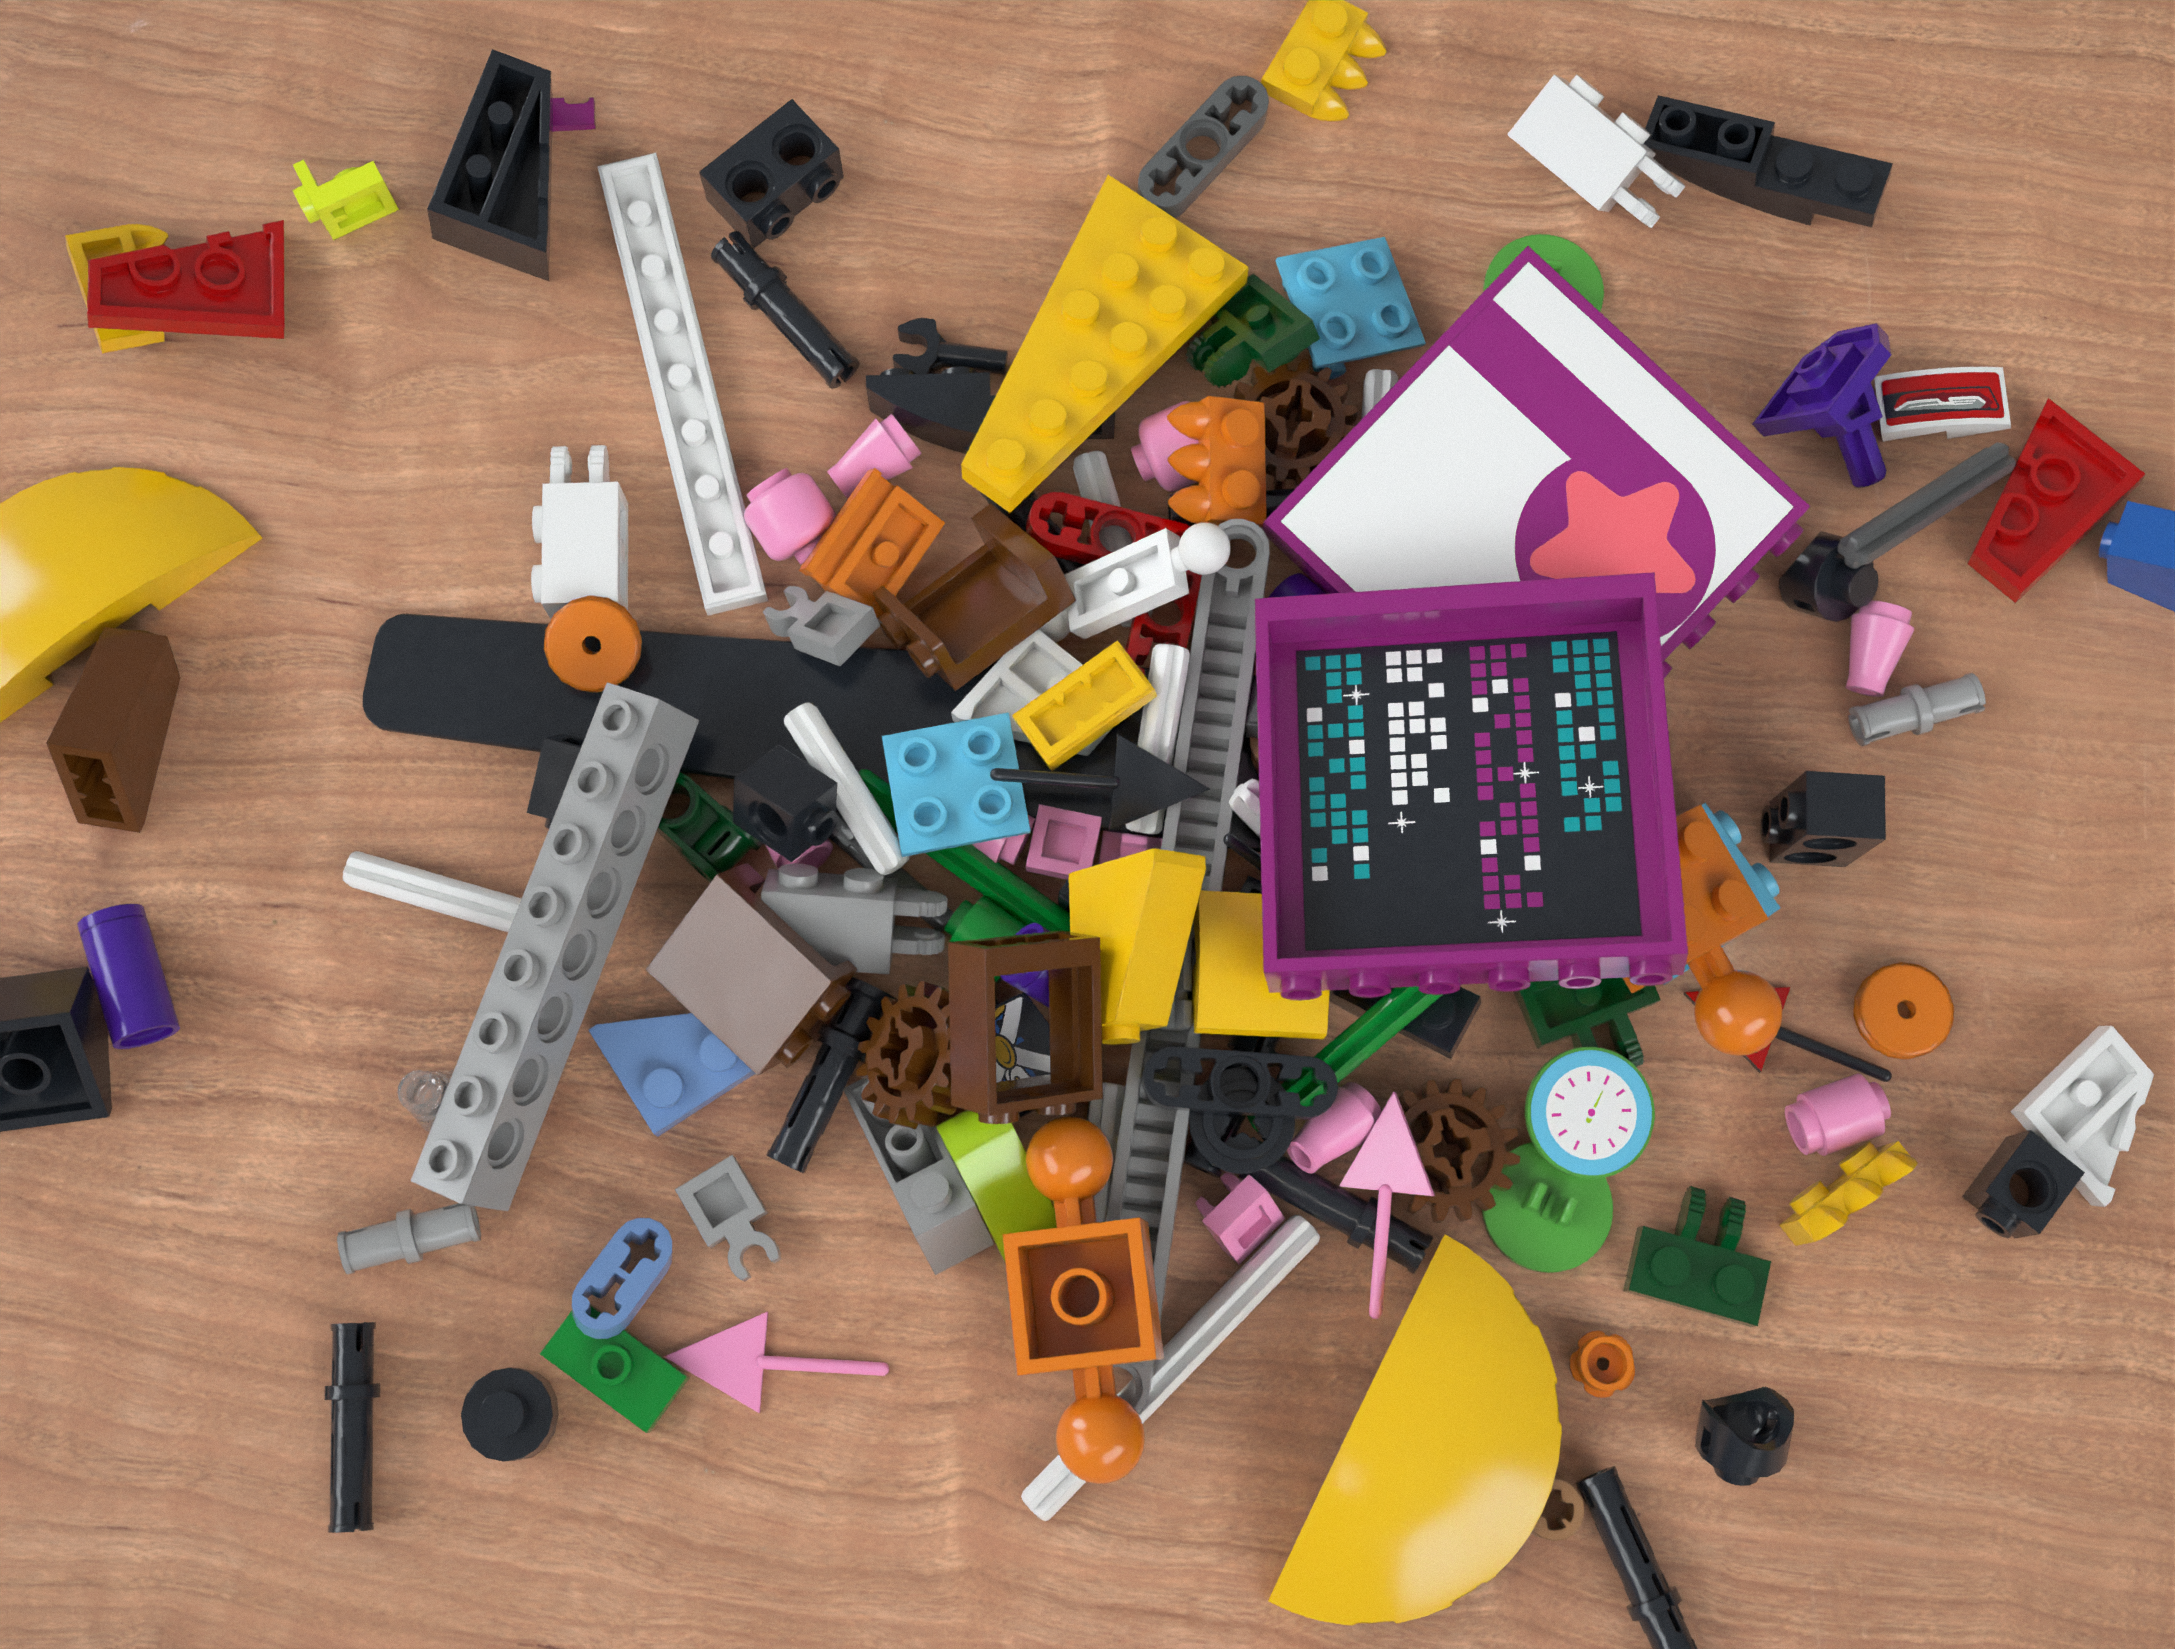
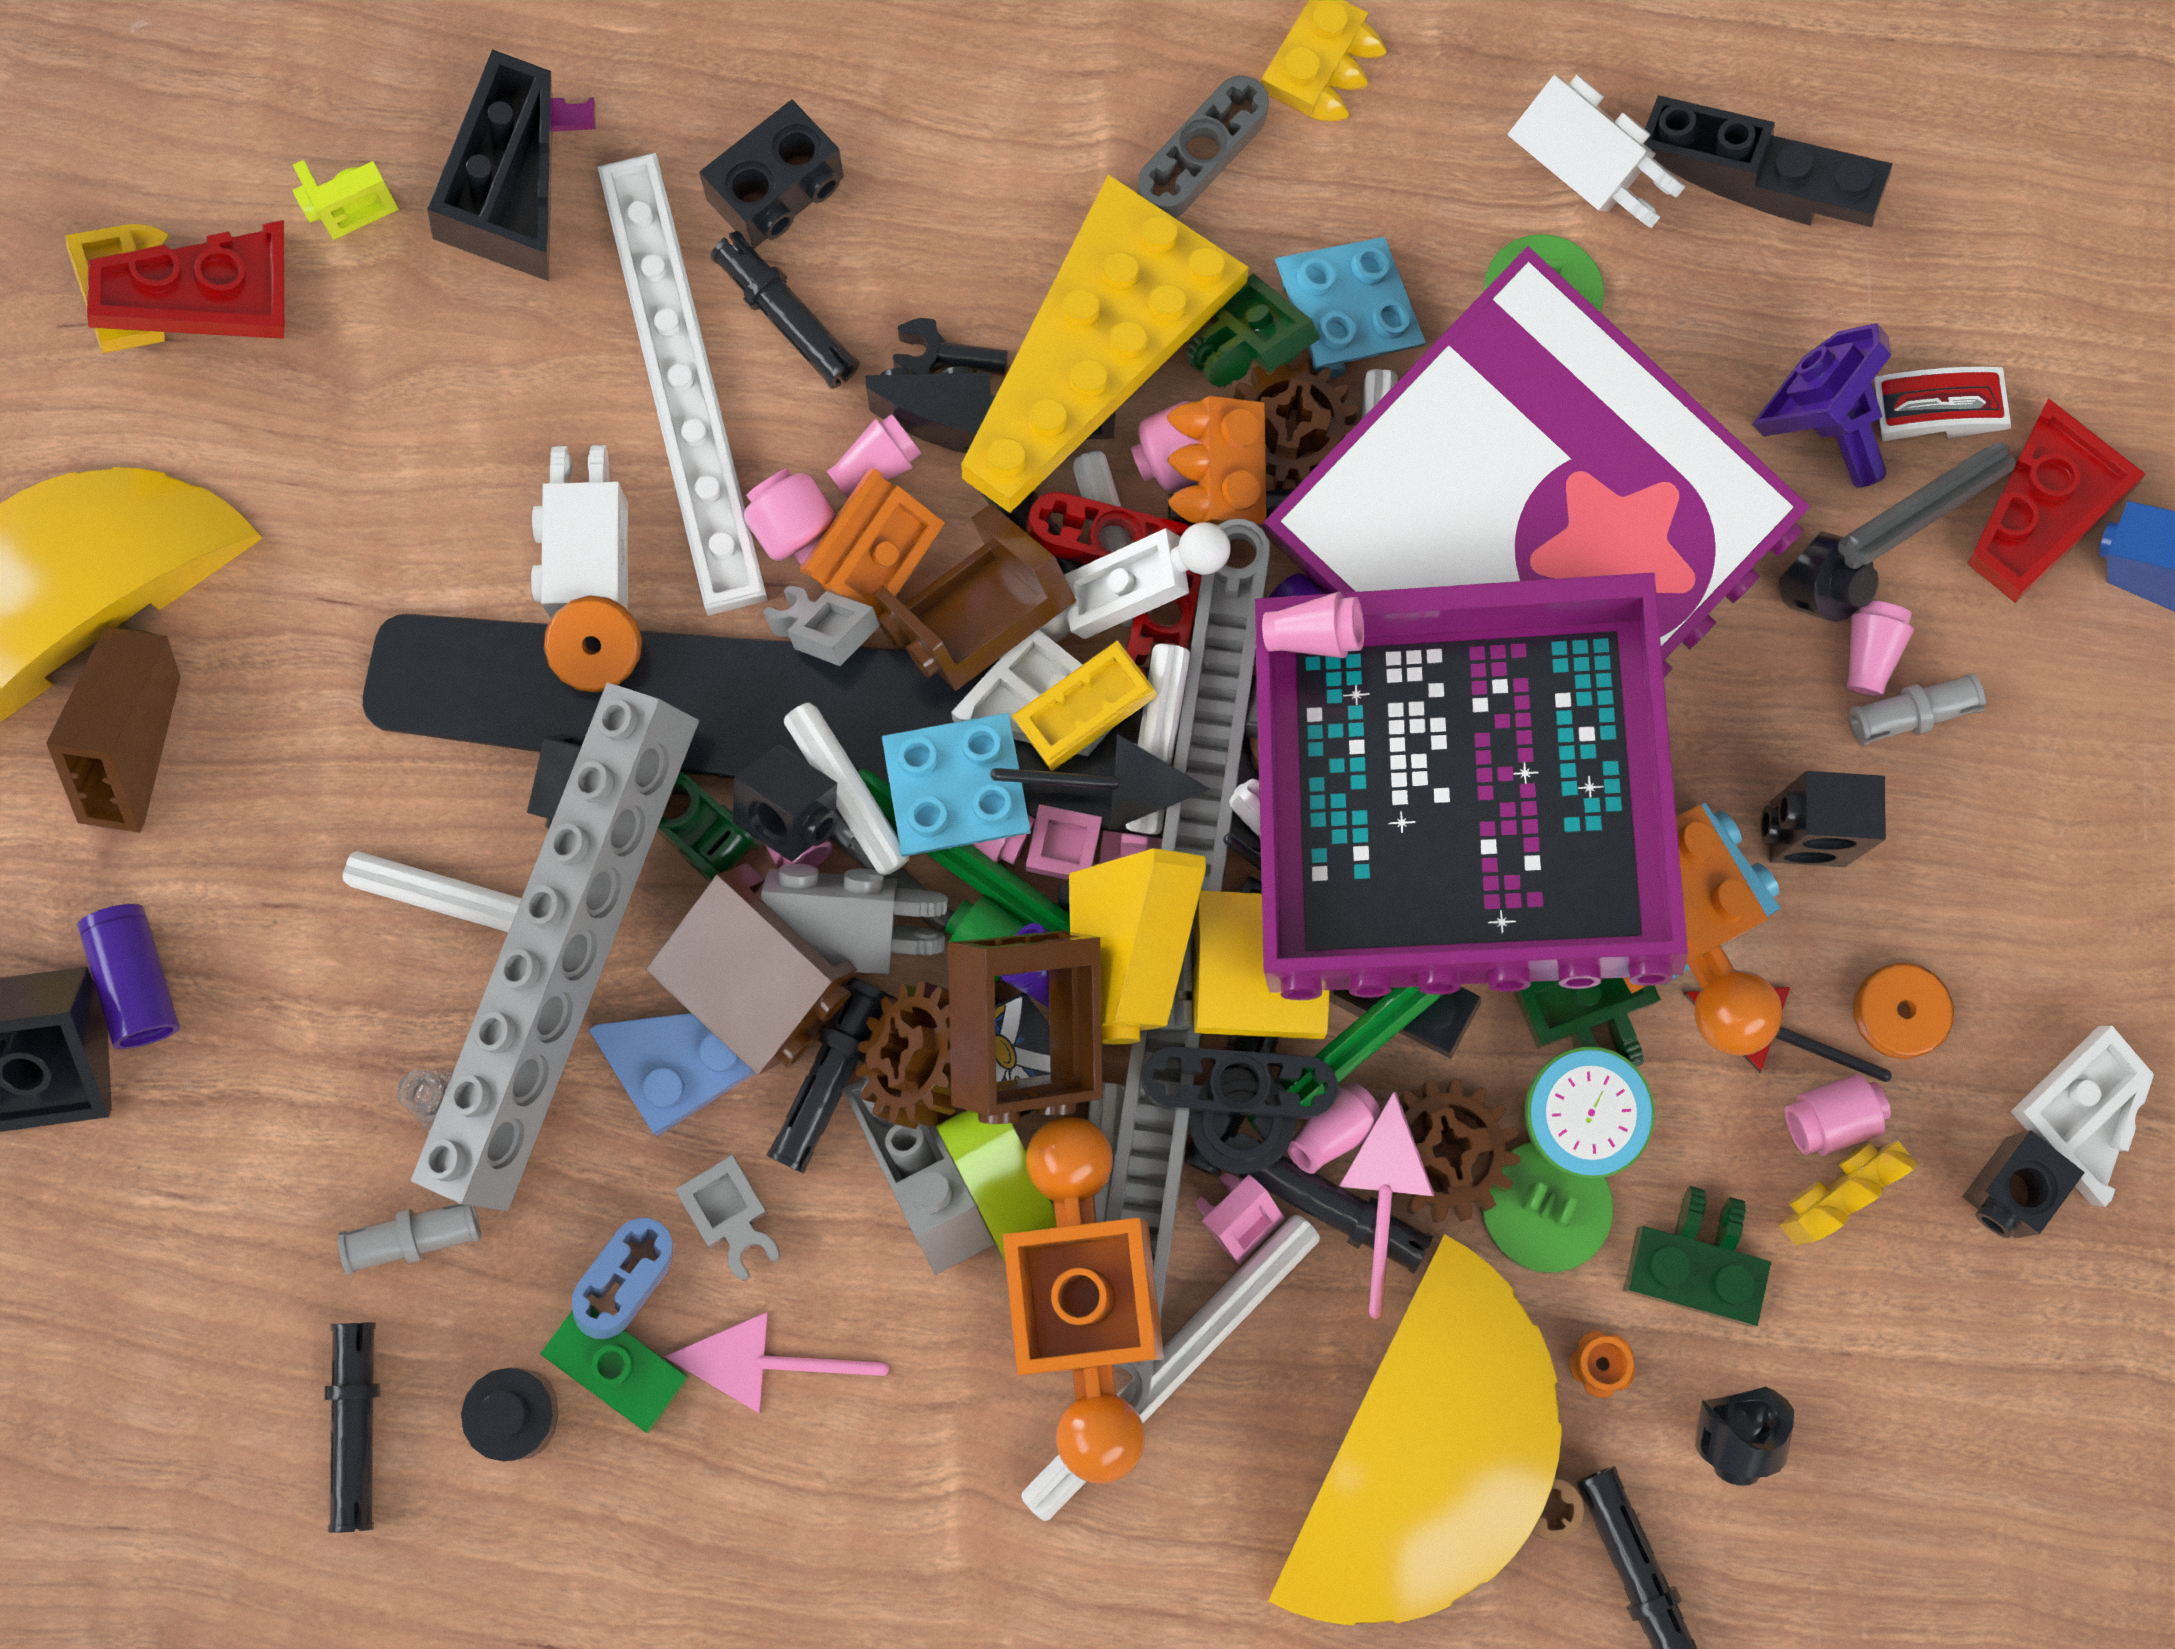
none -> bright pink cone [1262,592,1364,658]

